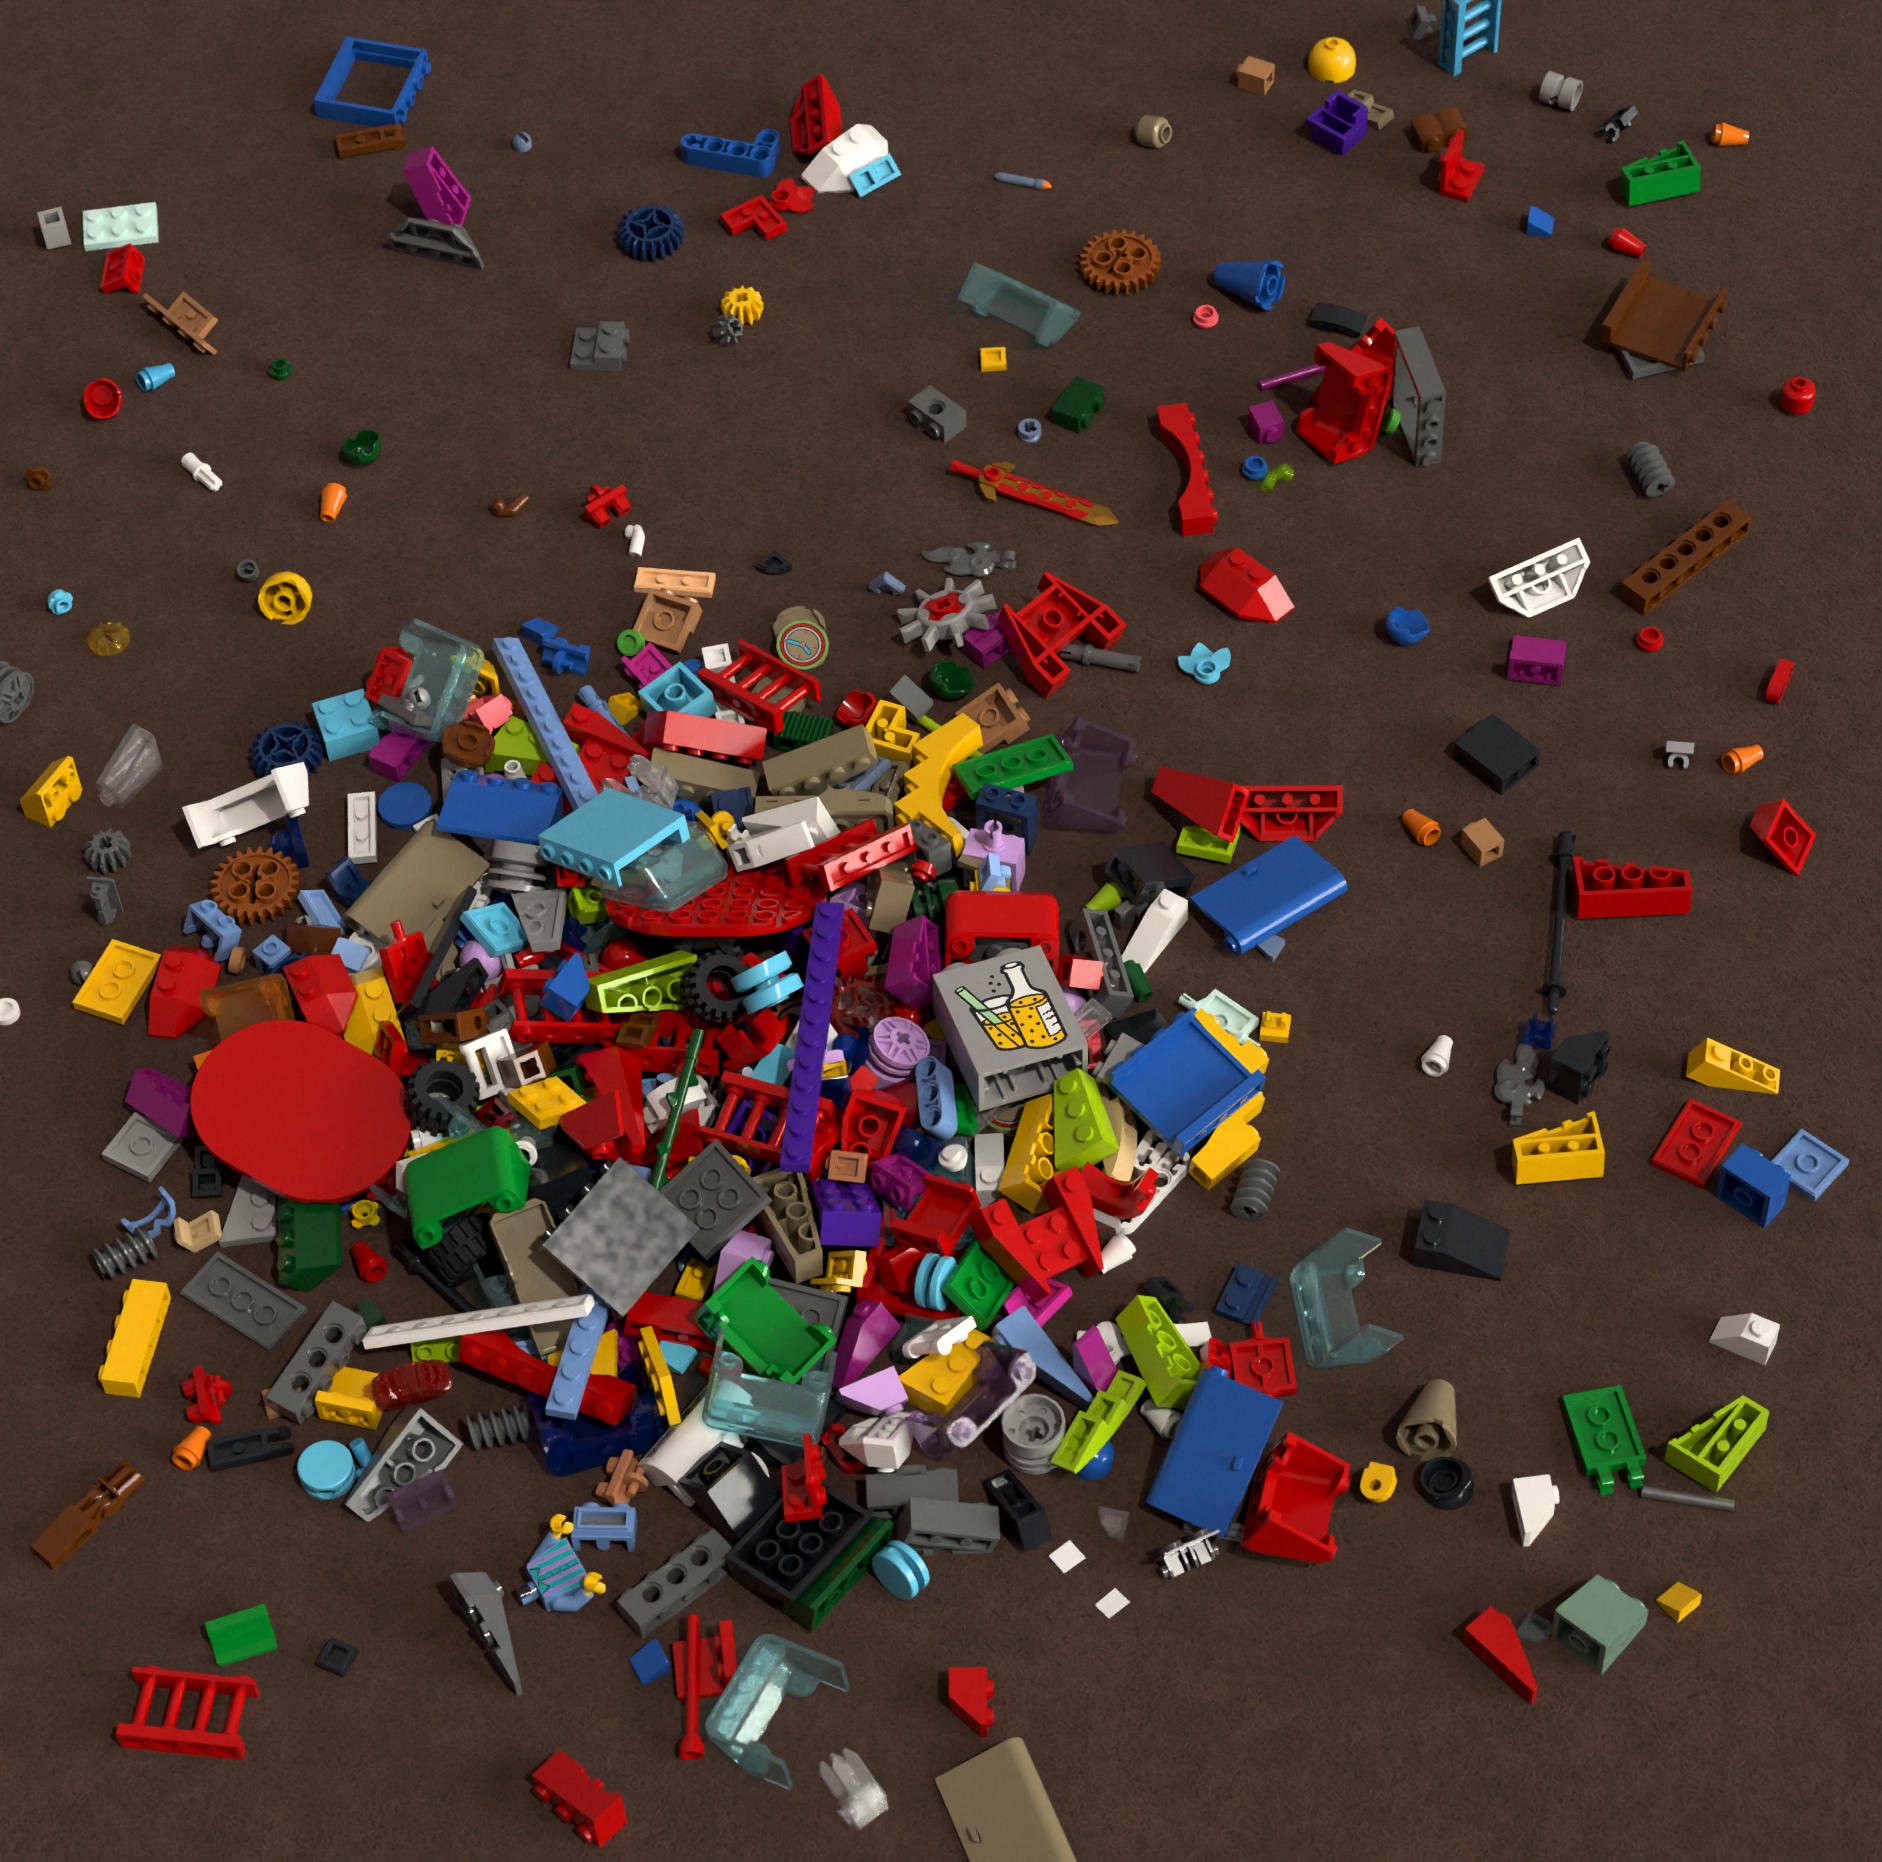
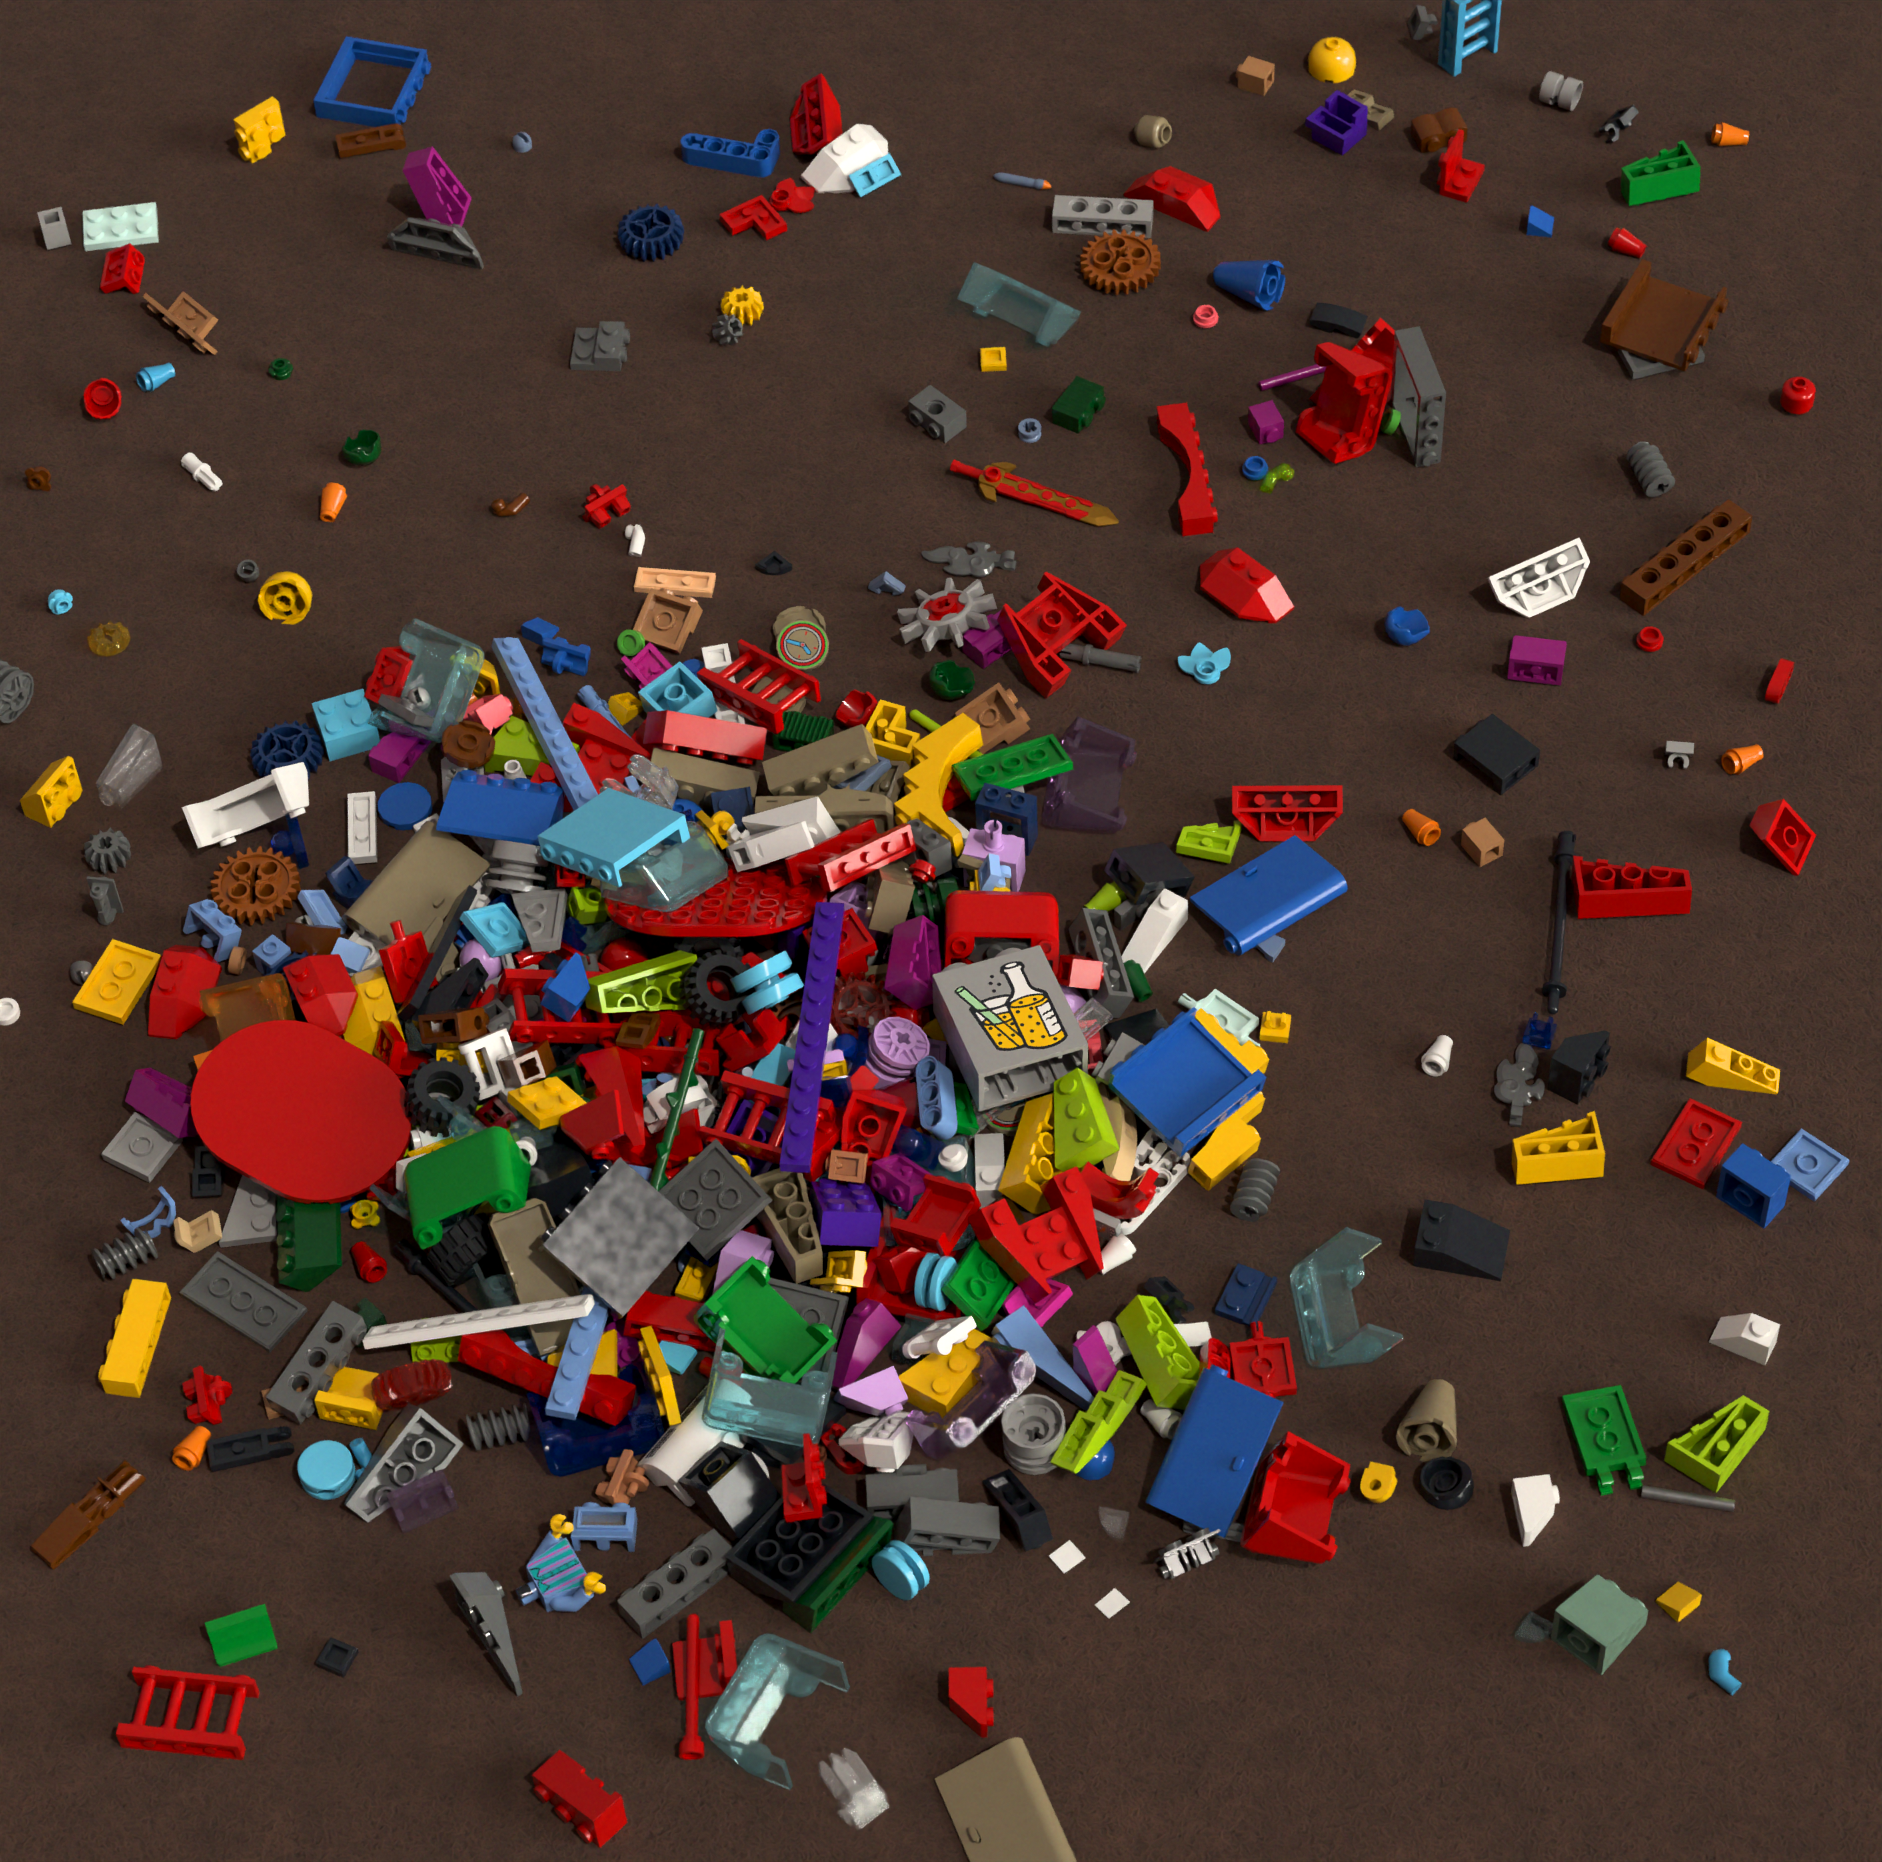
dark grey slope [878,675,934,721] -> none
red slope [1152,766,1250,843] -> none
red slope [1463,1606,1537,1704] -> none
none -> yellow plate [234,96,286,164]
none -> light grey brick [1052,195,1153,238]
none -> red wedge [1124,166,1220,232]
none -> dark azure arm [1708,1649,1741,1695]

